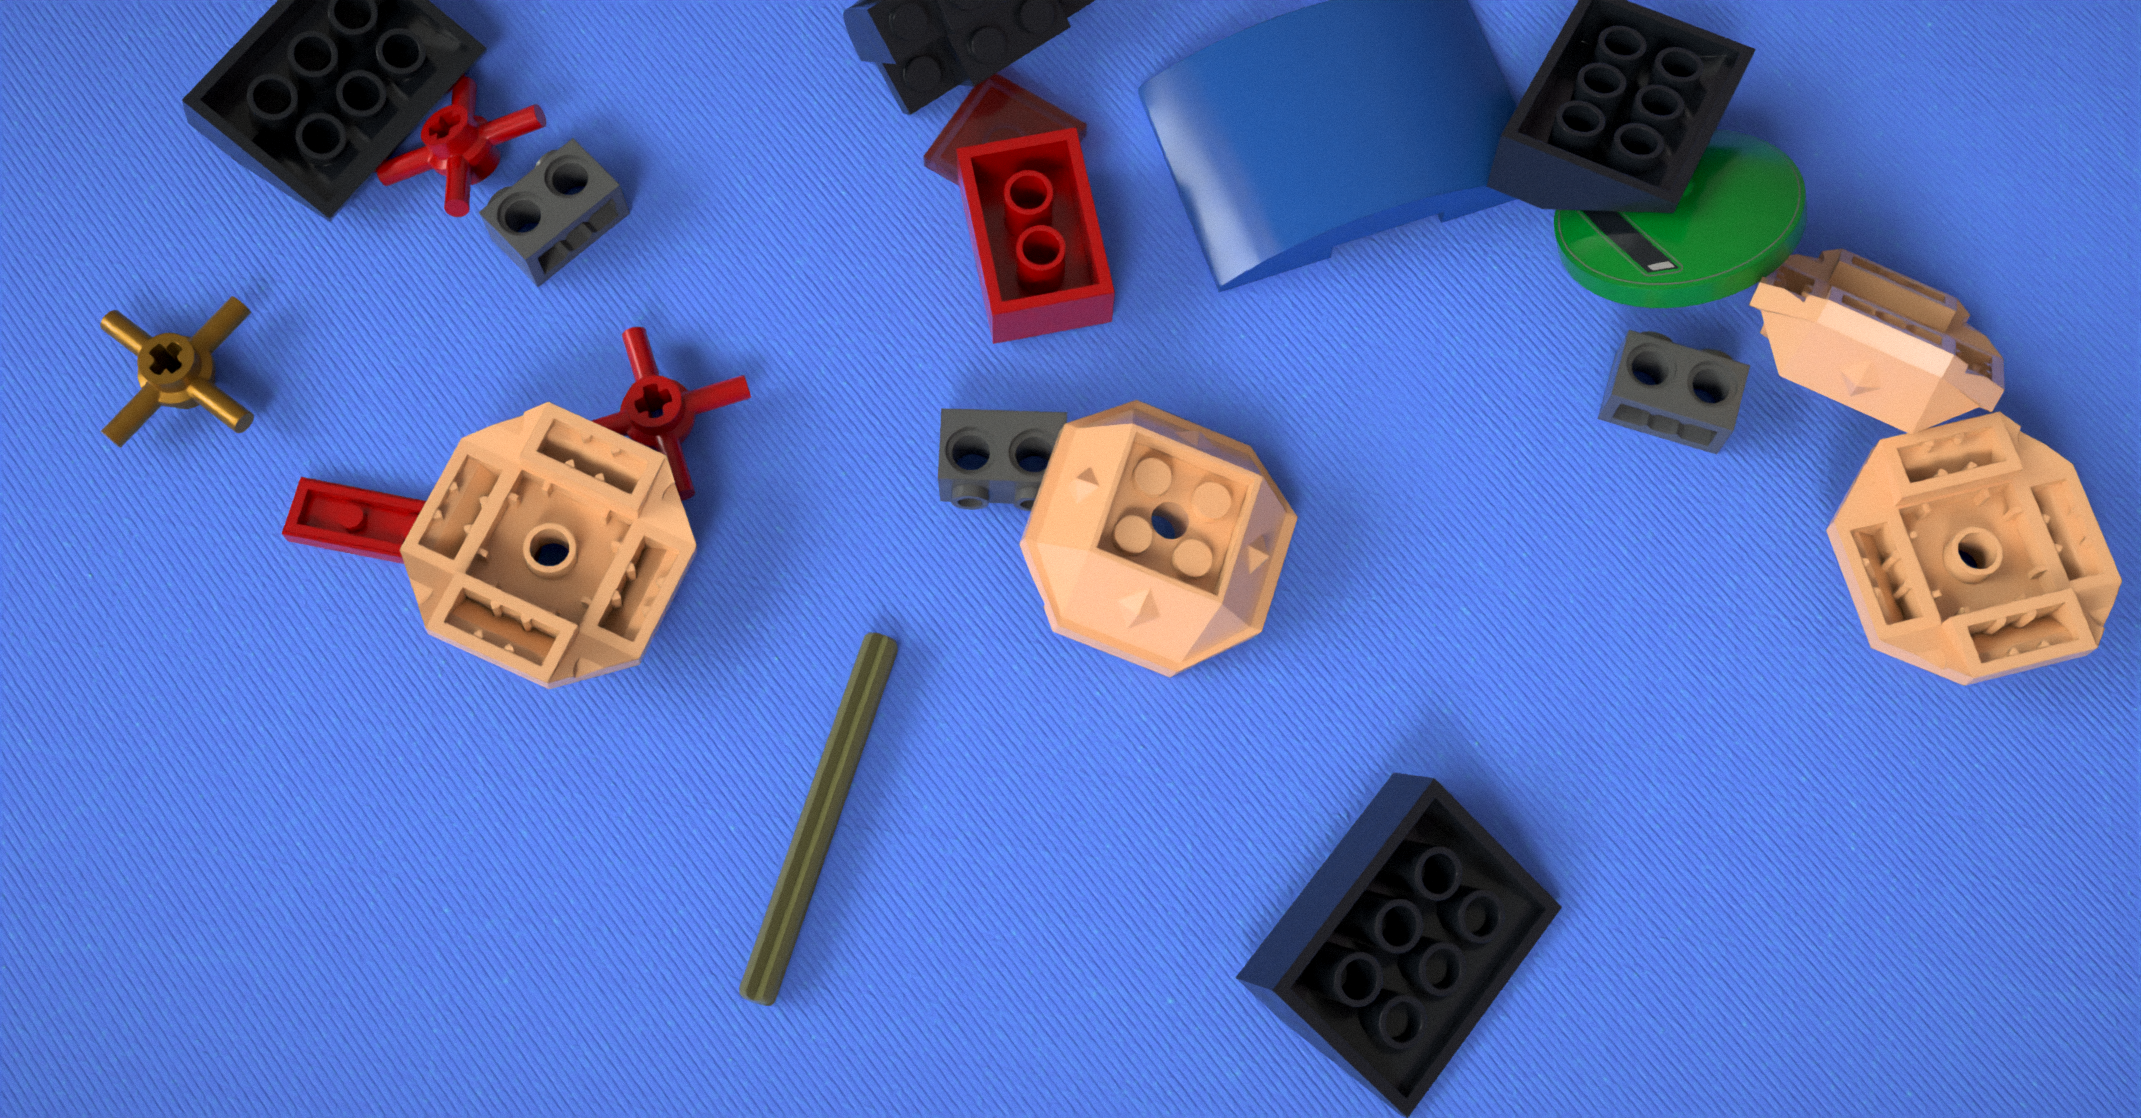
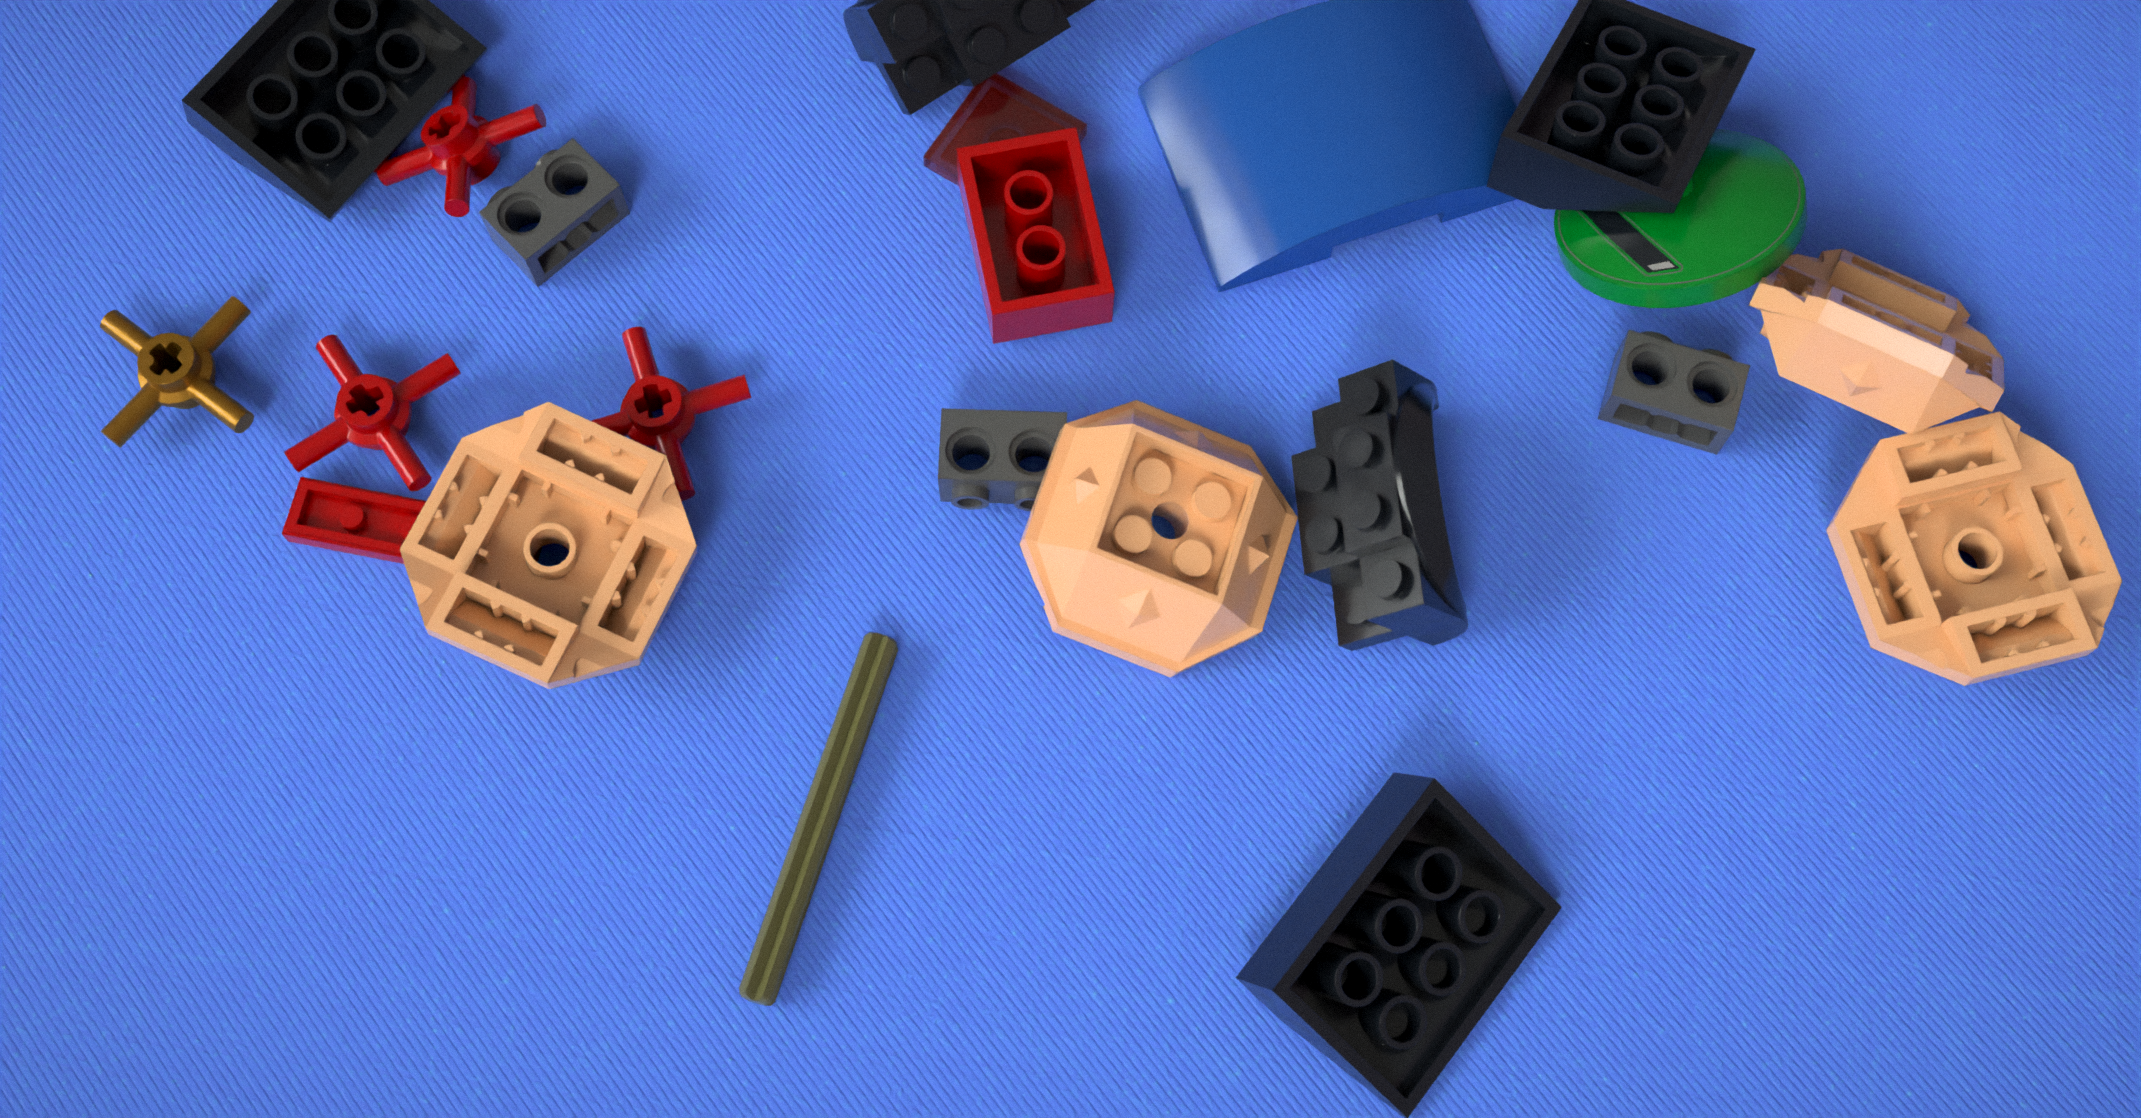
none -> red bar [284,334,461,491]
none -> black piece [1291,359,1468,651]

